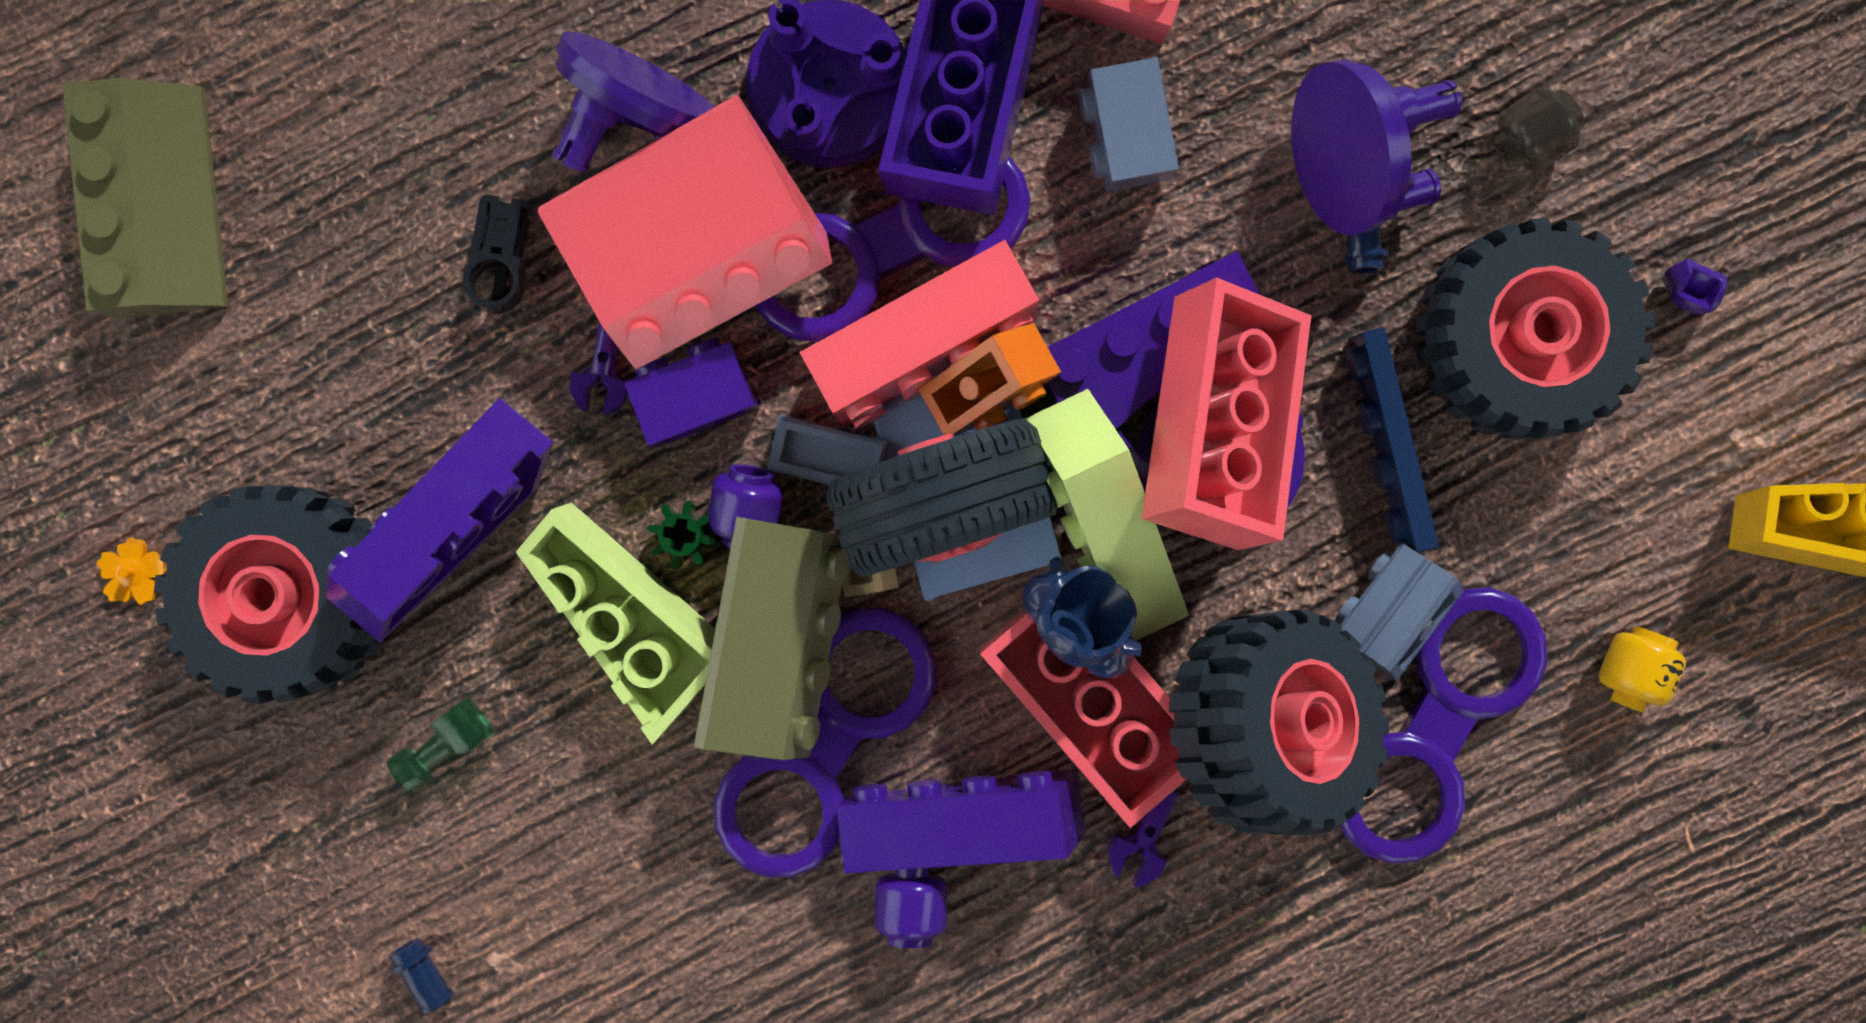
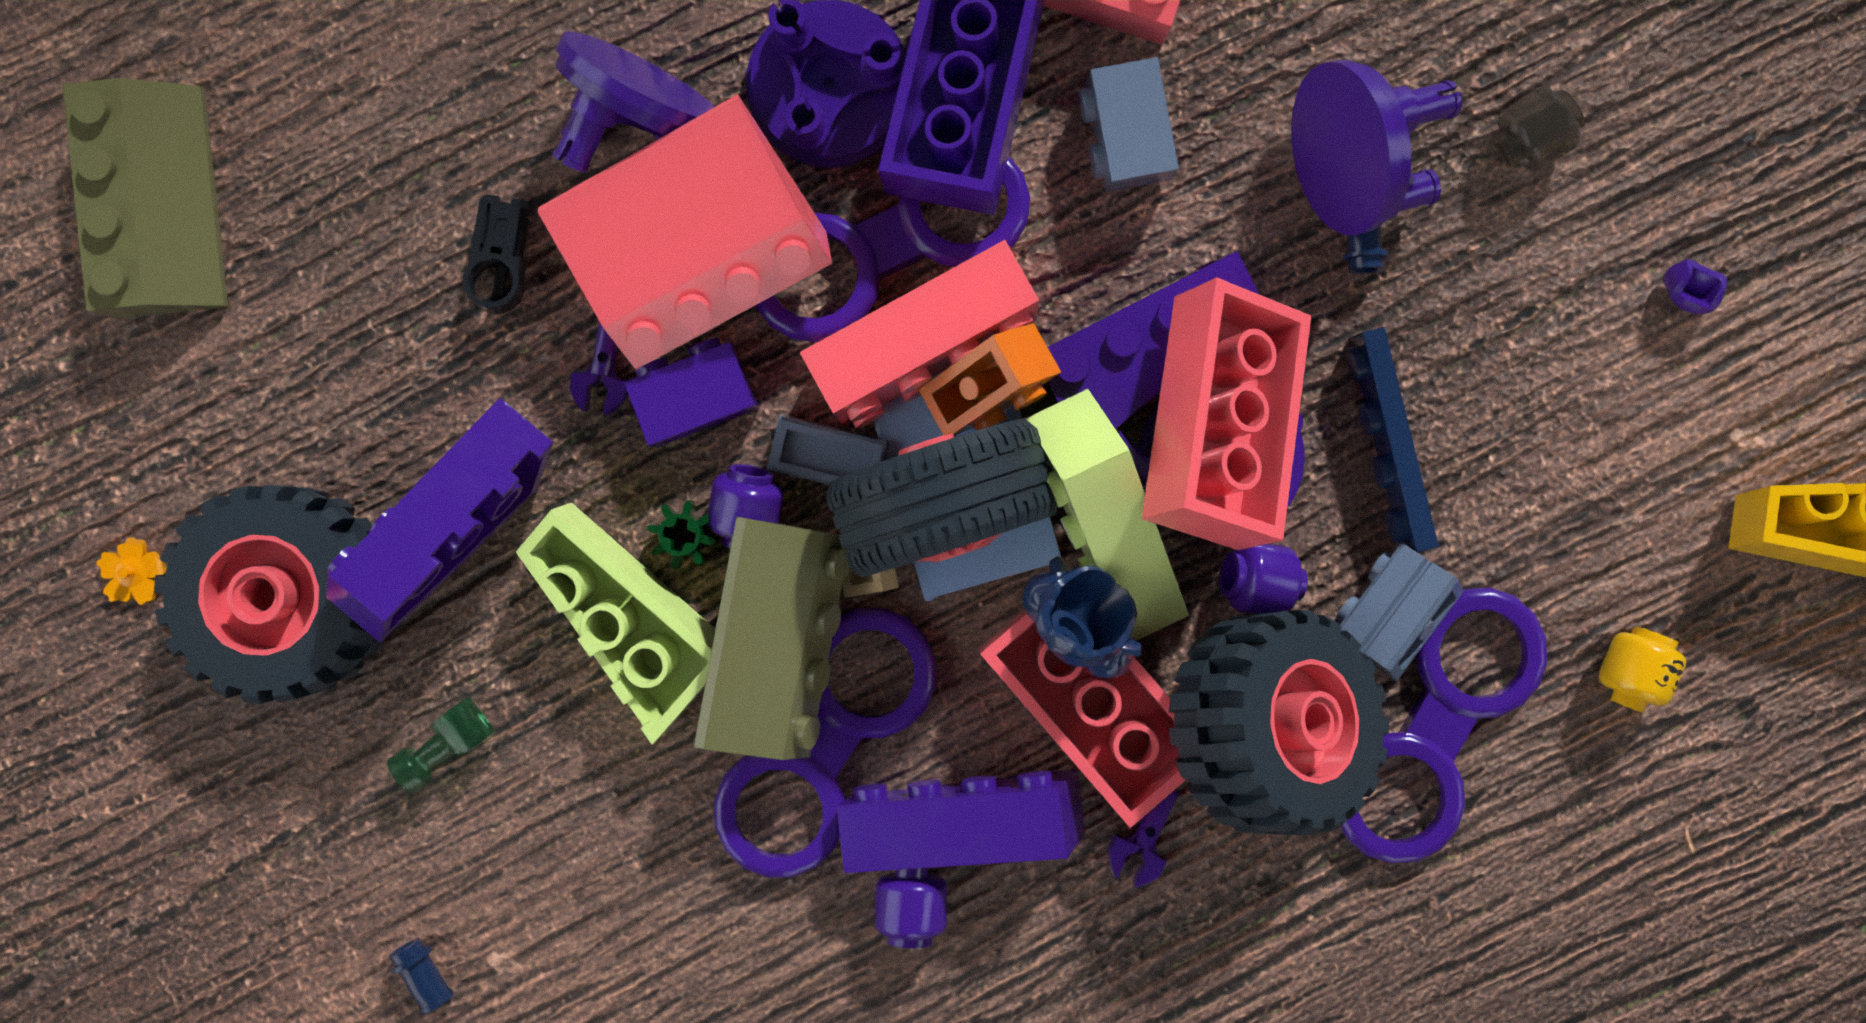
black wheel [1415,218,1655,440] -> none
none -> dark purple head [1219,544,1308,615]

